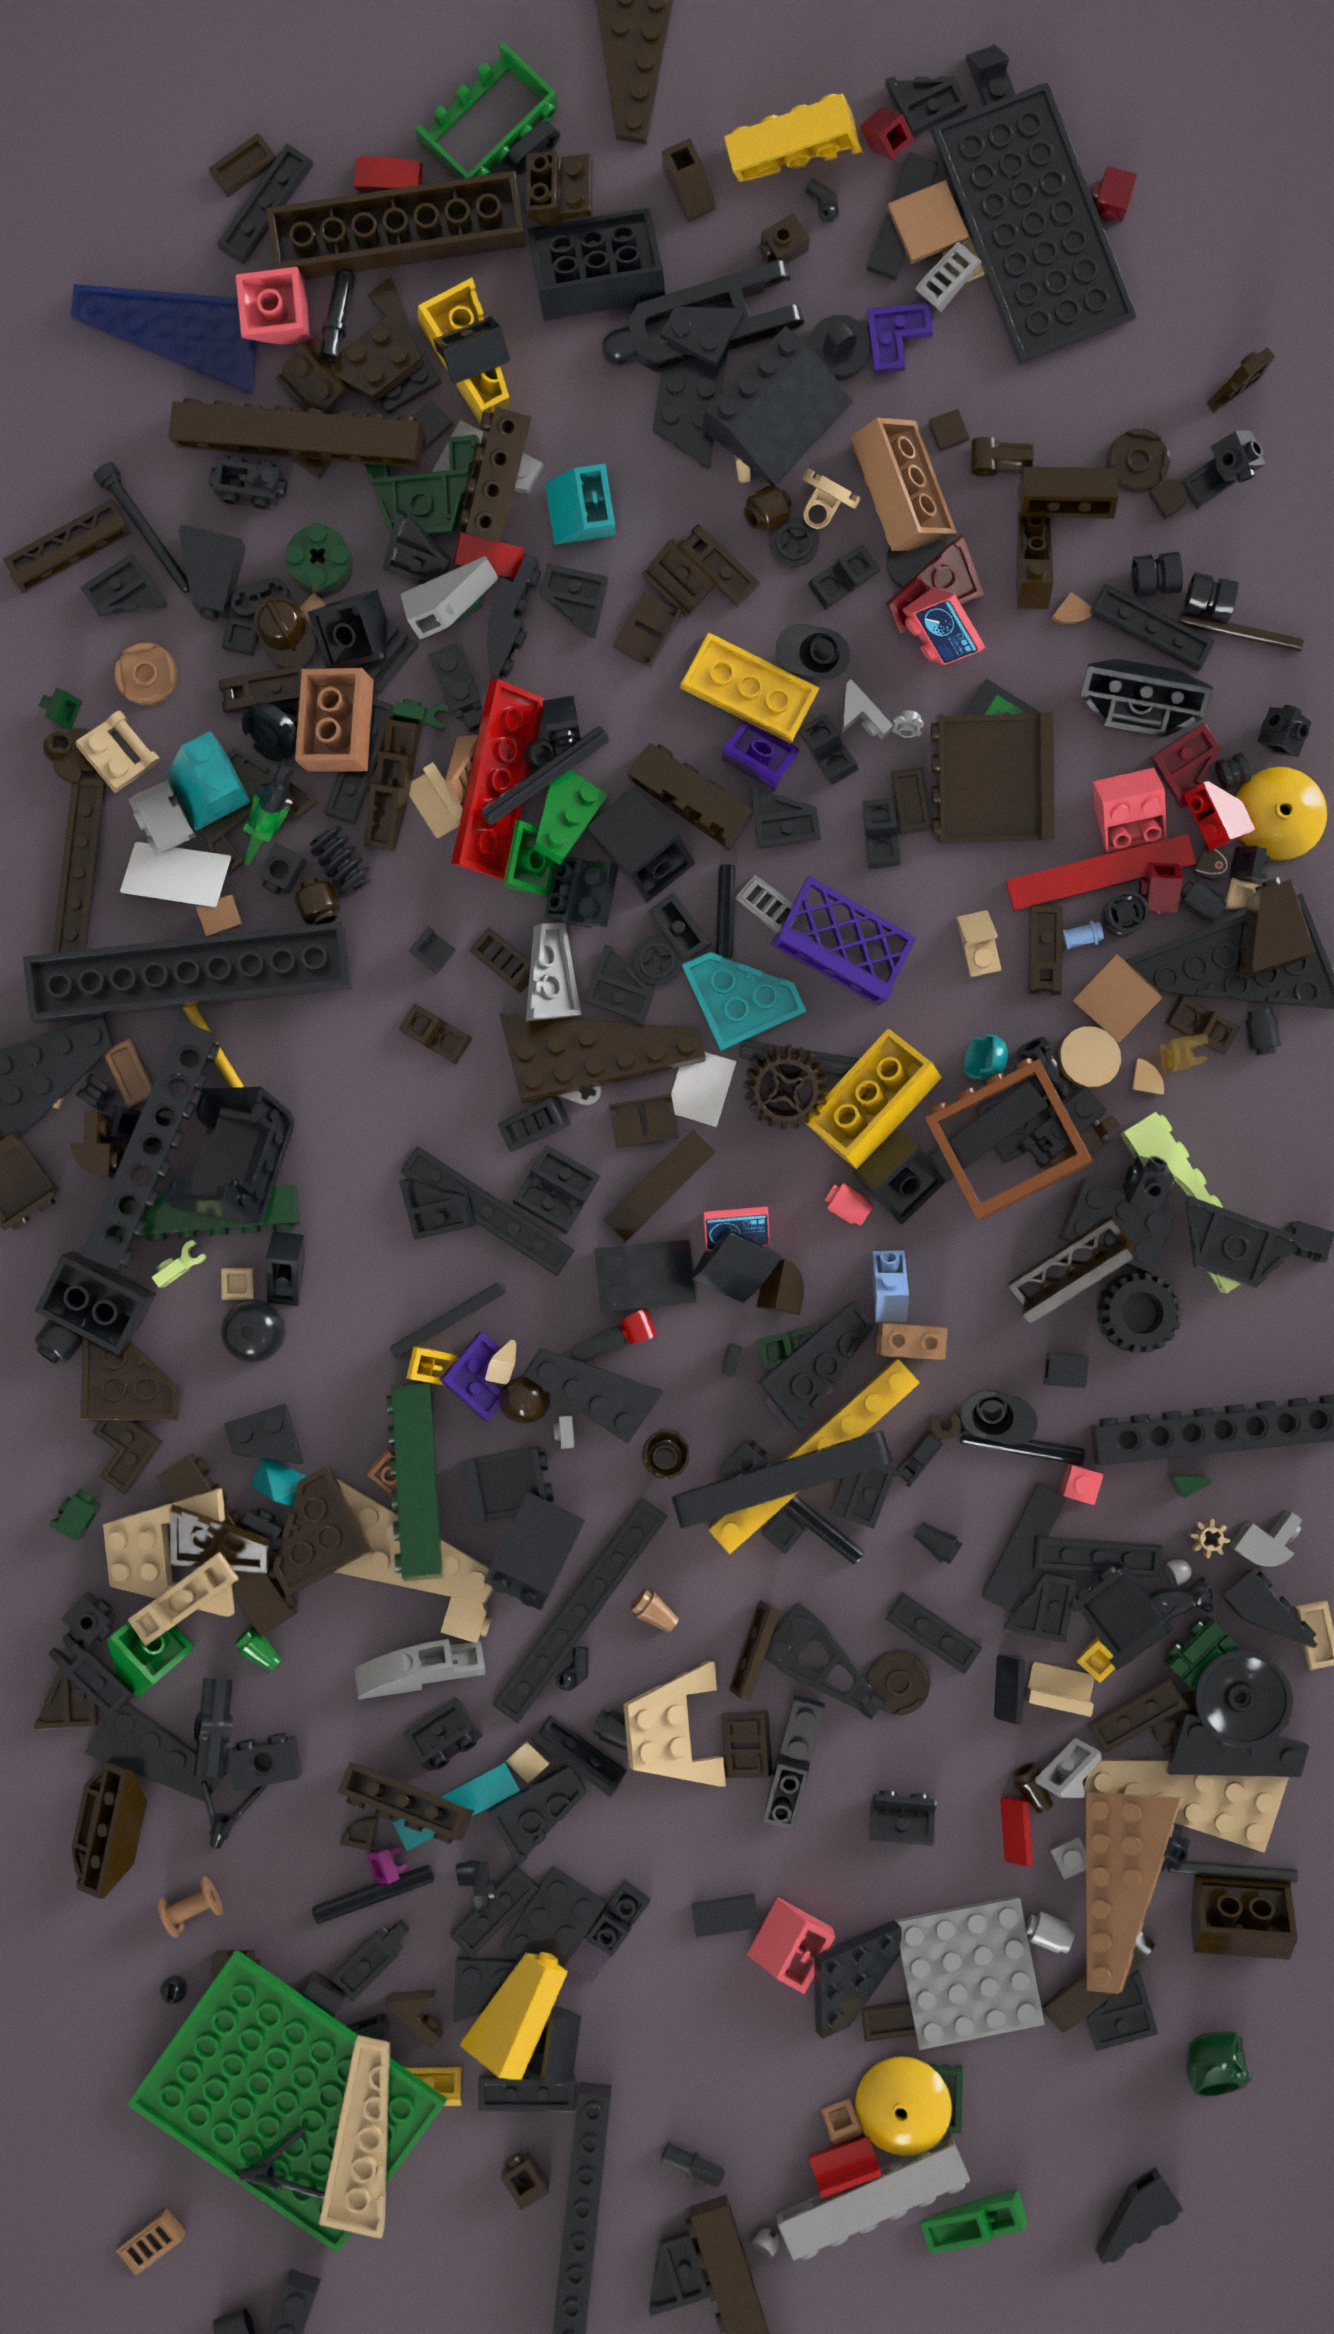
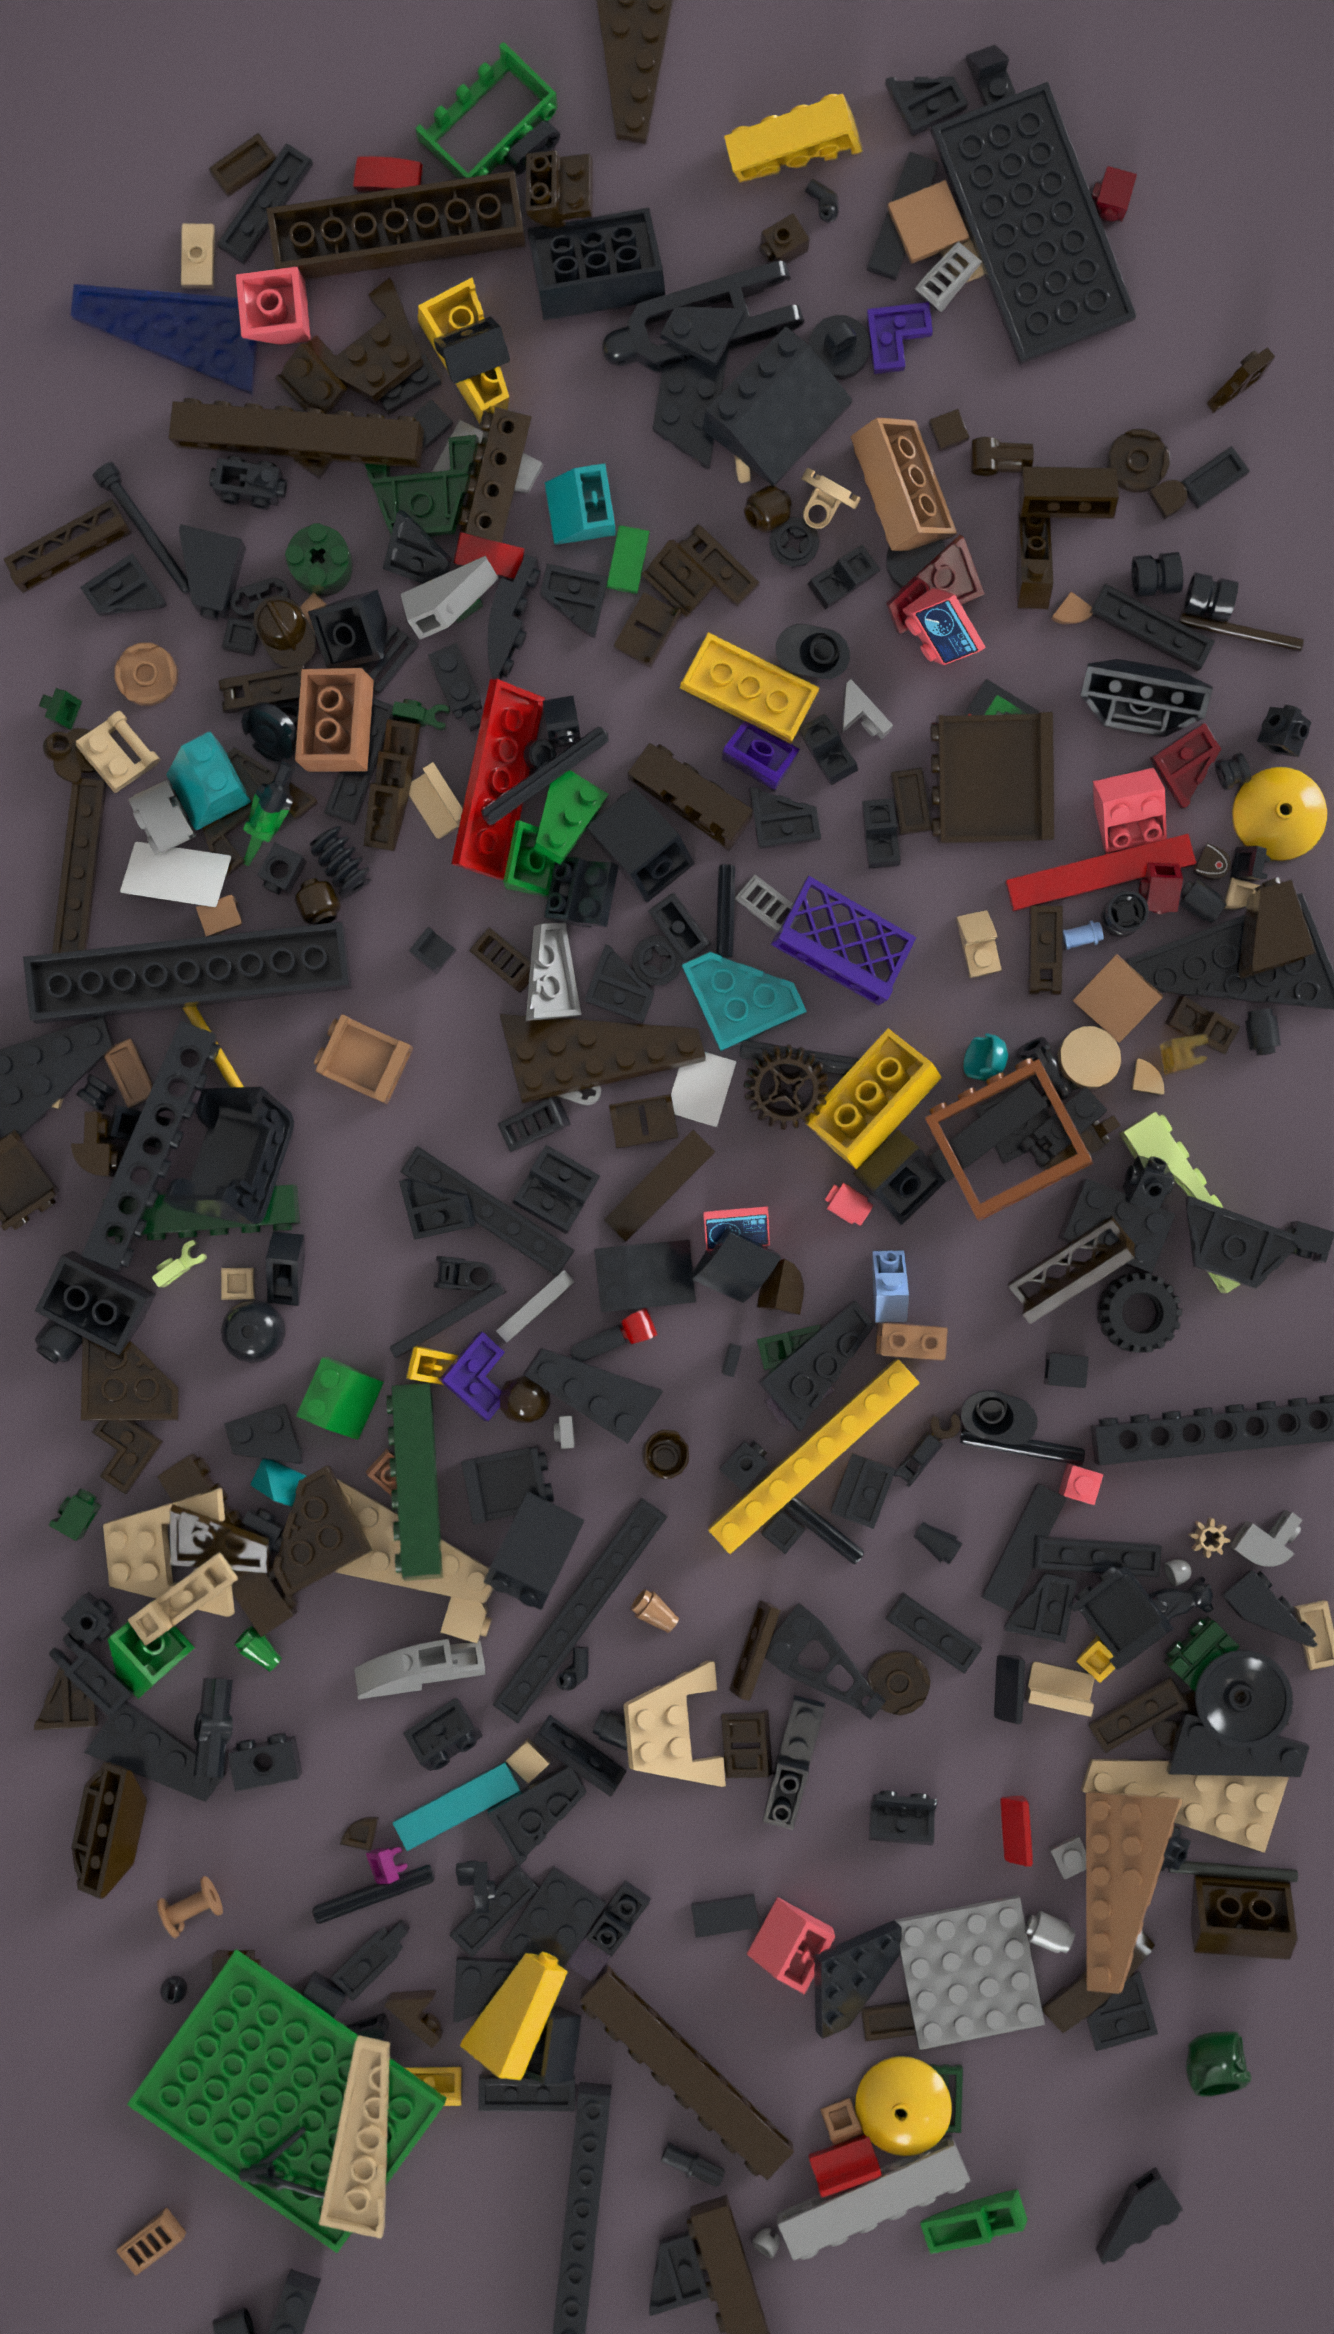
black plant [200,1782,268,1849] -> none
black pin [318,270,356,363] -> none
dark brown brick [337,1762,474,1844] -> none
dark brown slope [399,1003,473,1065] -> none
medium nougat slope [445,735,478,803] -> none
tan slope [485,1340,516,1385] -> none
dark brown brick [500,2152,550,2211] -> none
dark brown slope [662,138,716,222] -> none
black beam [671,1430,893,1528] -> none
dark red brick [859,106,915,160] -> none
light grey plate [891,710,924,738] -> none
dark brown cone [1013,1763,1053,1813] -> none
light grey slope [1035,1738,1102,1798] -> none
dark green slope [1167,1474,1212,1497] -> none
red slope [1183,781,1255,851] -> none
black brick [1210,430,1265,483] -> none
none -> tan plate [181,224,215,289]
none -> green slope [296,1357,384,1440]
none -> medium nougat panel [314,1014,413,1105]
none -> black piece [433,1256,496,1291]
none -> light grey beam [496,1270,575,1343]
none -> dark brown brick [580,1964,794,2181]
none -> green tile [607,525,650,594]

